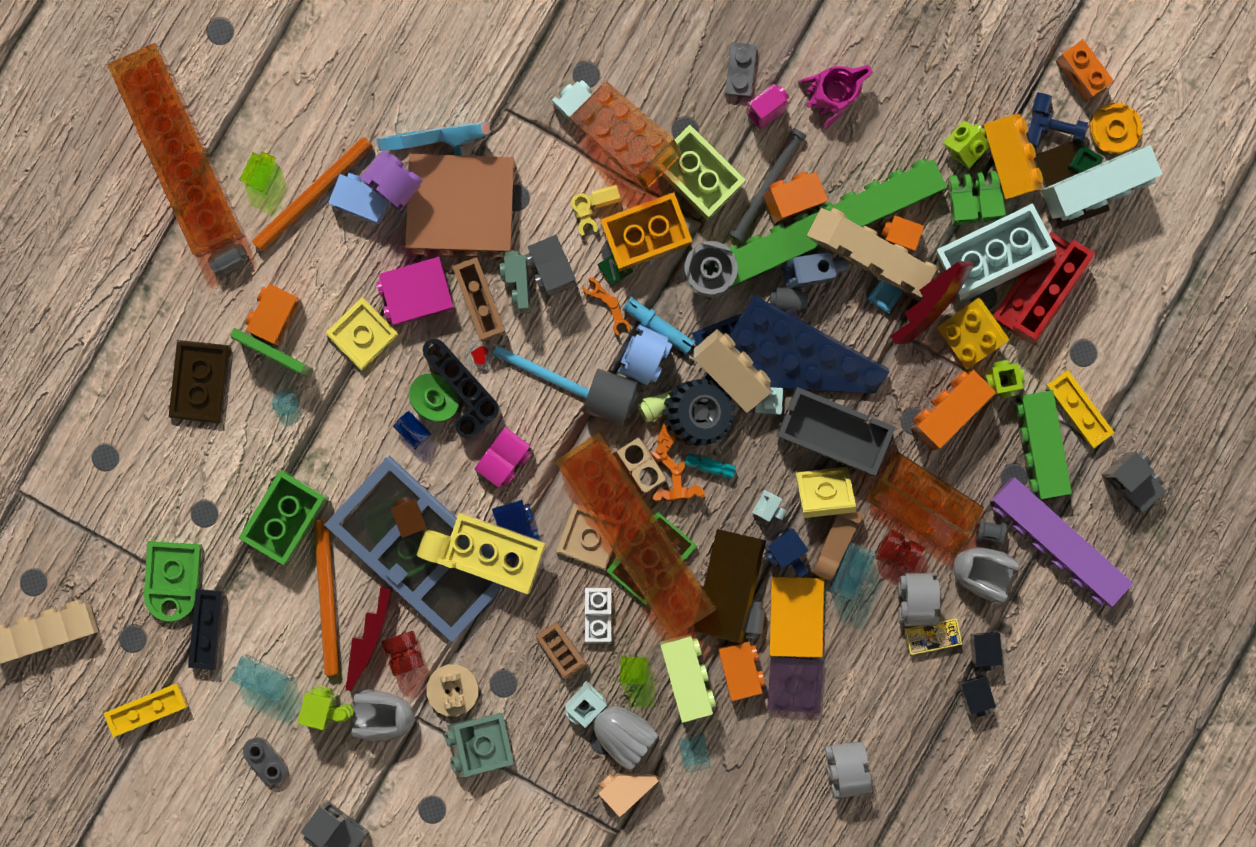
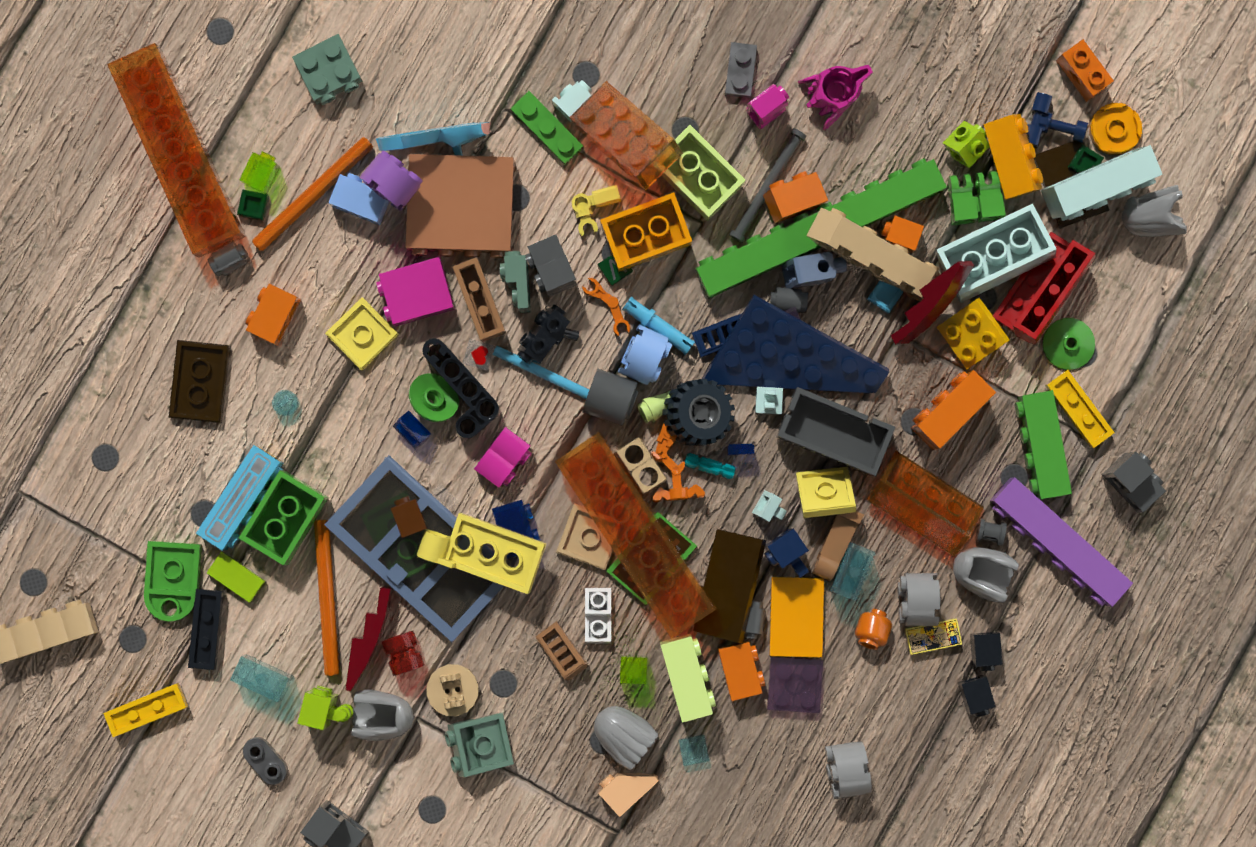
bright green tile [230,328,312,376] -> none
light aqua brick [565,681,607,728] -> none
light grey brick [684,241,738,298] -> none
tan brick [694,329,771,413] -> none
clear red wheel [876,529,925,574] -> none
lime brick [985,360,1025,399] -> none
none -> medium azure brick [196,445,284,551]
none -> lime tile [207,551,265,603]
none -> dark green tile [237,189,269,221]
none -> sand green plate [292,34,363,105]
none -> bright green plate [510,91,584,165]
none -> black brick [517,304,579,364]
none -> clear blue tile [727,444,754,456]
none -> orange head [855,609,892,650]
none -> bright green dish [1043,318,1095,370]
none -> light grey hair [1122,185,1187,237]

